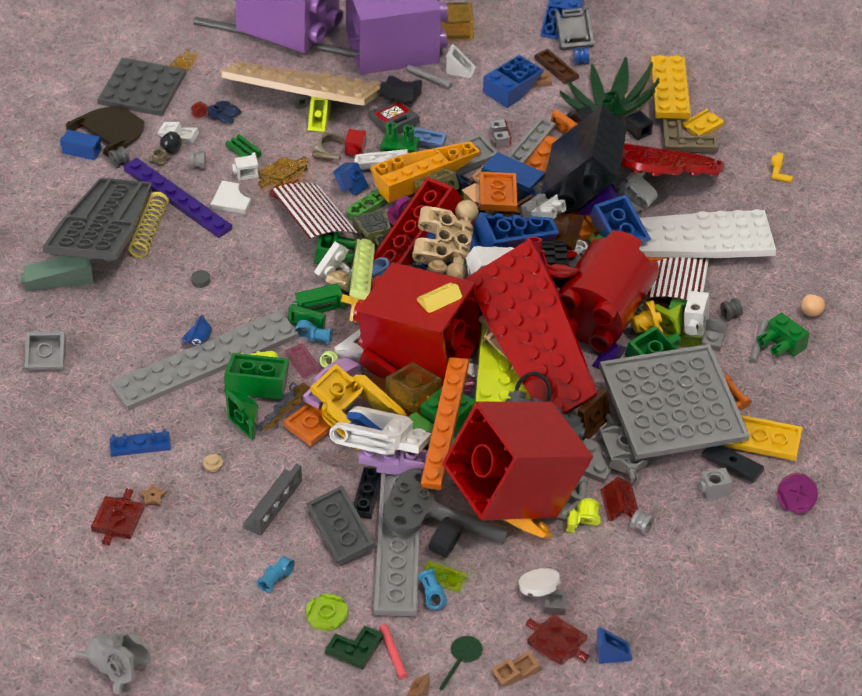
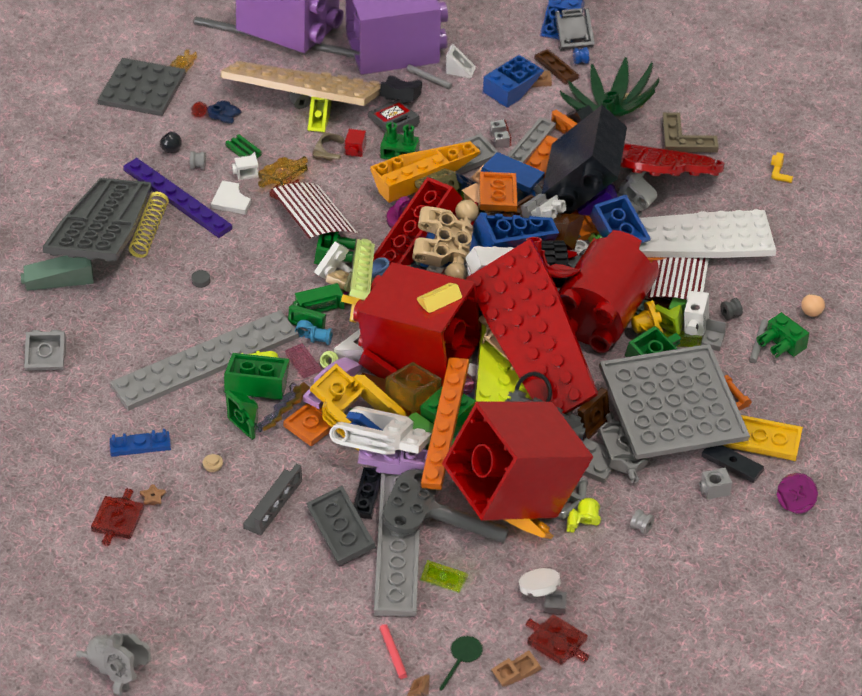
blue brick [60,130,102,161] -> none
dark brown piece [66,106,144,157] -> none
dark grey wheel [108,146,129,168] -> none
dark tan plate [149,148,170,165] -> none
white slope [158,122,199,144] -> none
blue helmet [182,315,212,346] -> none
dark azure connector [256,556,295,593] -> none
lime tile [306,593,348,631] -> none
dark green plate [325,626,383,669] -> none
blue brick [332,162,368,195] -> none
bright green beam [347,189,388,221] -> none
torso [353,209,391,248] -> none
white plate [354,149,408,170] -> none
medium blue plate [414,127,447,148] -> none
dark azure connector [418,569,447,610] -> none
tan plate [428,260,447,274] -> none
black tyre [429,517,463,558] -> none
clear yellow piece [440,2,474,40] -> none
dark purple slope [592,343,627,369] -> none
blue slope [596,627,632,664] -> none
clear red panel [601,476,638,521] -> none
black brick [626,110,653,140] -> none
yellow plate [651,55,691,119] -> none
yellow plate [682,109,725,135] -> none

